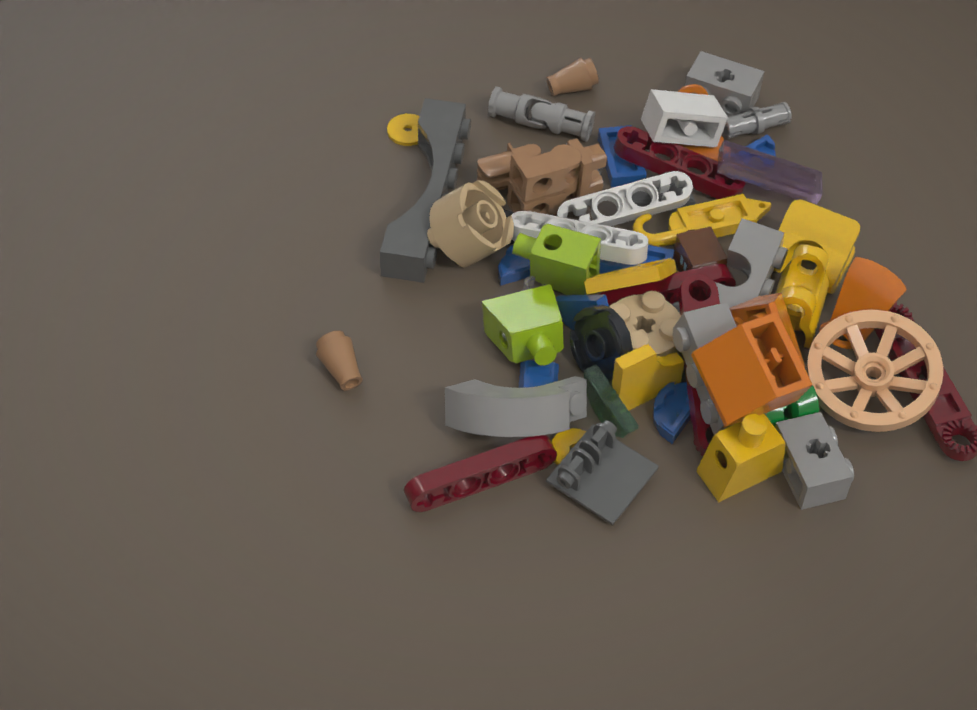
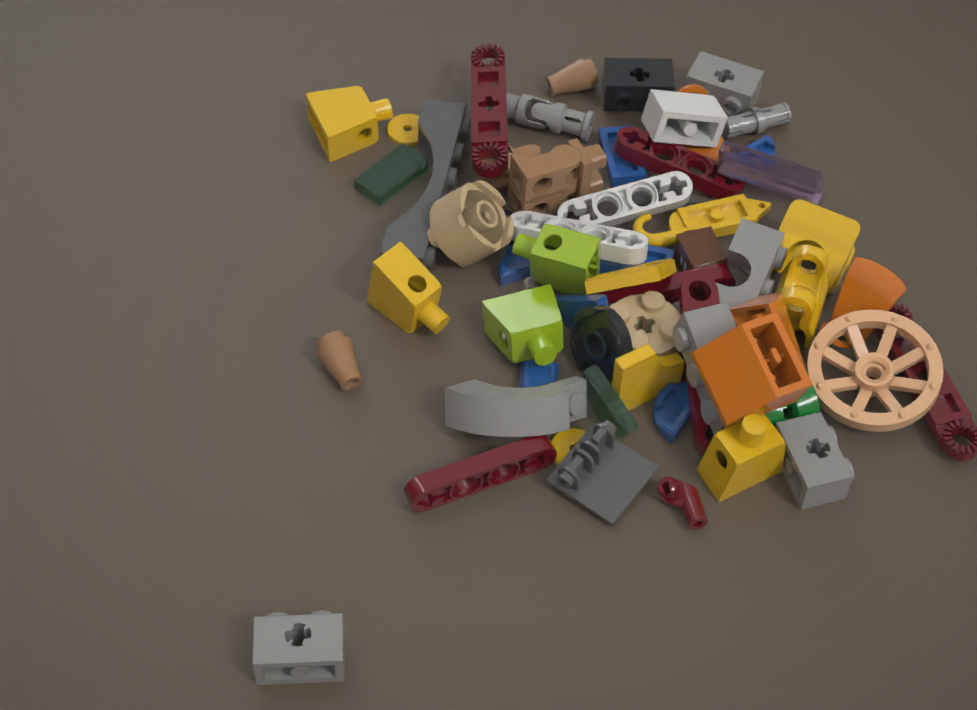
none -> light grey brick [252,611,345,685]
none -> yellow torso [306,86,393,162]
none -> clear green tile [354,143,429,206]
none -> yellow torso [367,241,450,334]
none -> dark red piece [471,43,509,178]
none -> black brick [602,58,675,111]
none -> dark red arm [657,476,708,530]

